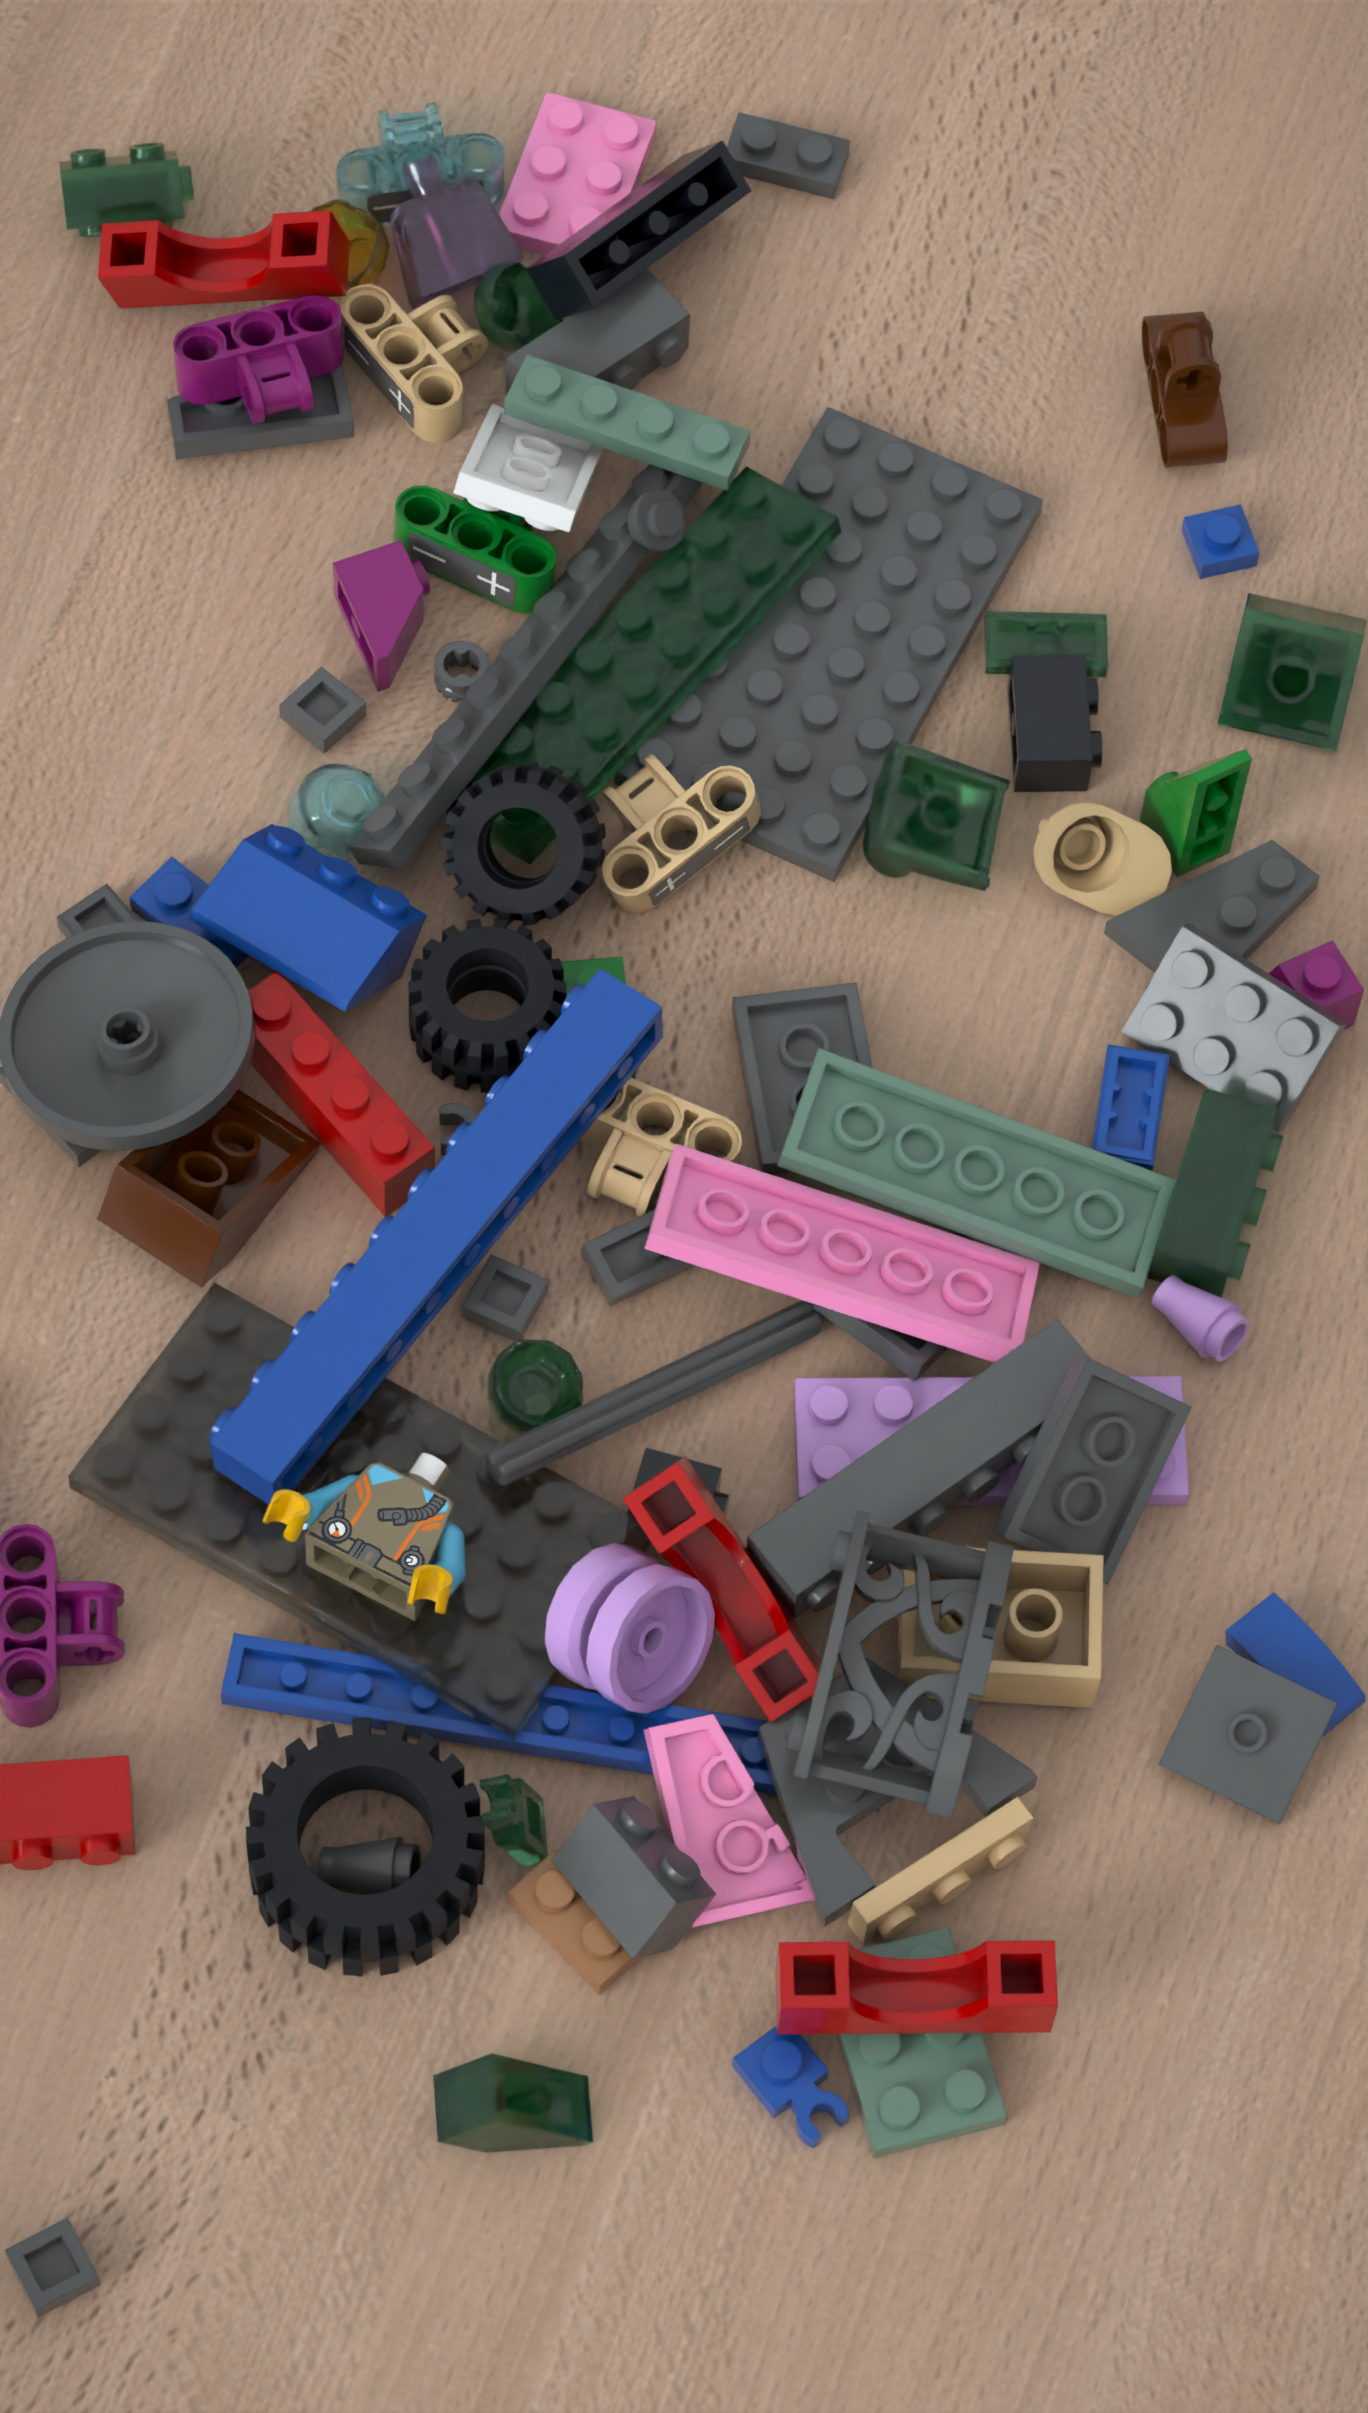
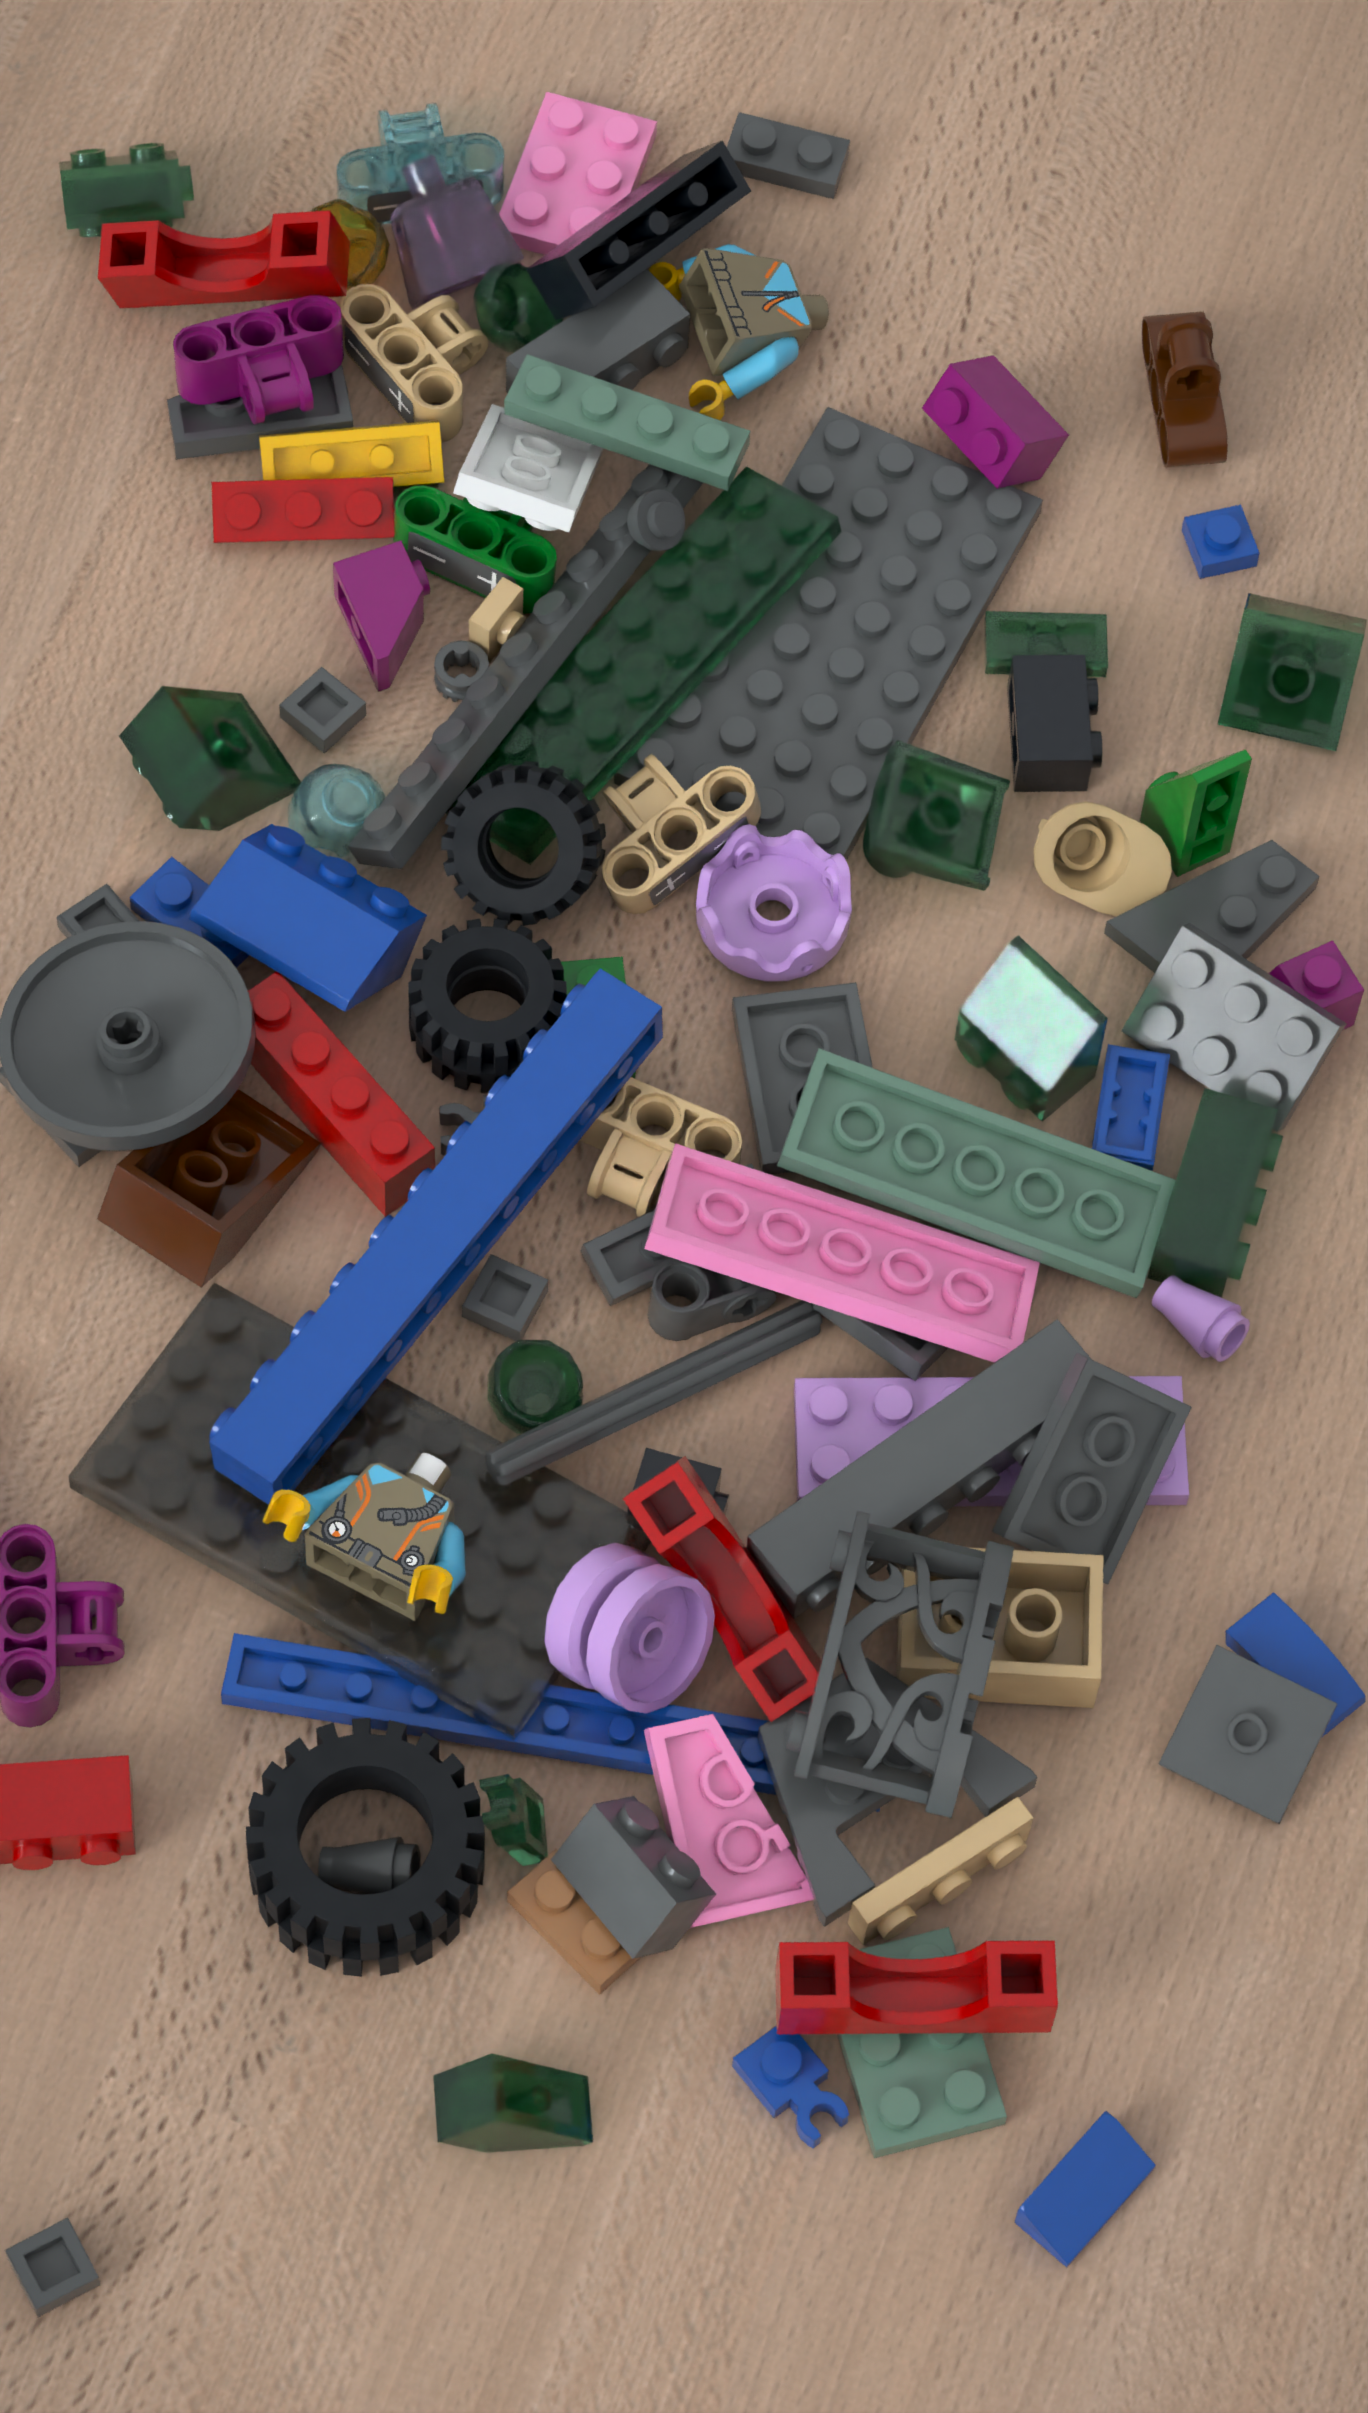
none -> clear green slope [119,686,303,831]
none -> red plate [211,477,395,543]
none -> yellow plate [259,421,445,487]
none -> tan plate [469,577,526,663]
none -> dark grey piece [647,1260,777,1341]
none -> torso [649,244,829,420]
none -> lavender plate [696,824,852,982]
none -> magenta brick [922,355,1069,489]
none -> slope [954,935,1108,1122]
none -> blue slope [1014,2111,1156,2267]

